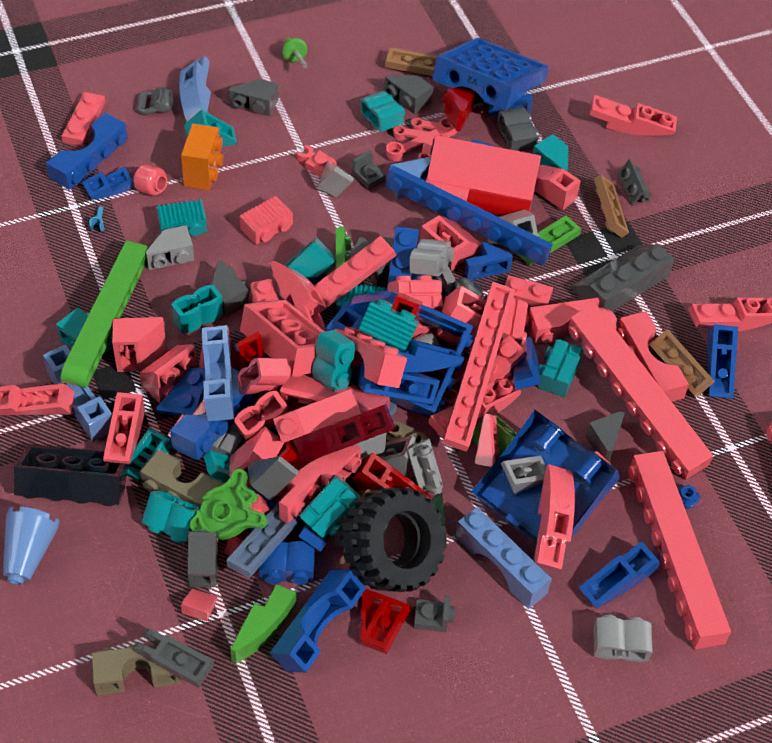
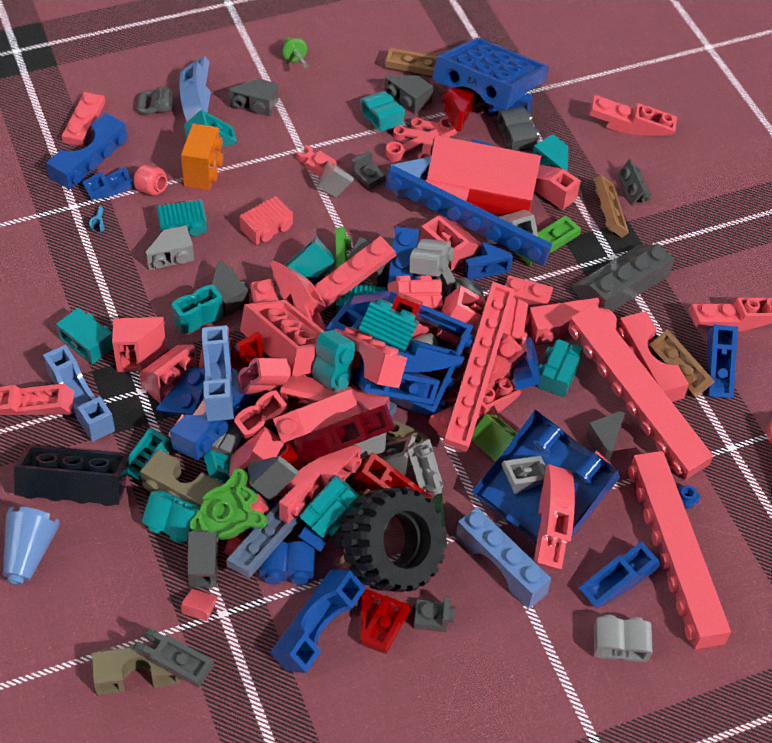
bright green beam [61,240,150,388] -> none
coral slope [103,392,145,464] -> none
bright green slope [231,585,296,664] -> none
coral slope [475,414,499,467] -> none

